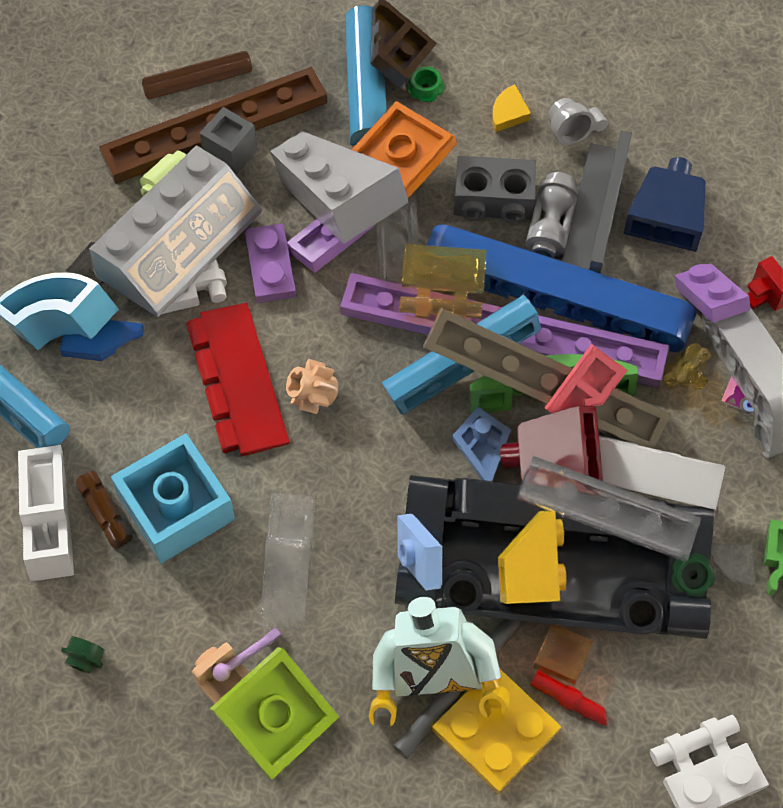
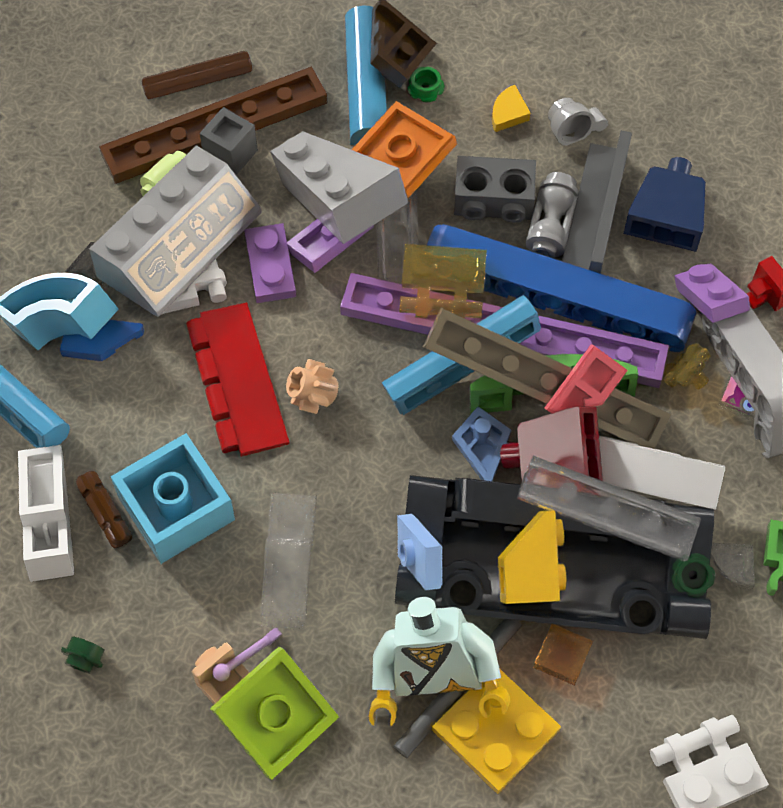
red piece [530,669,608,726] -> none

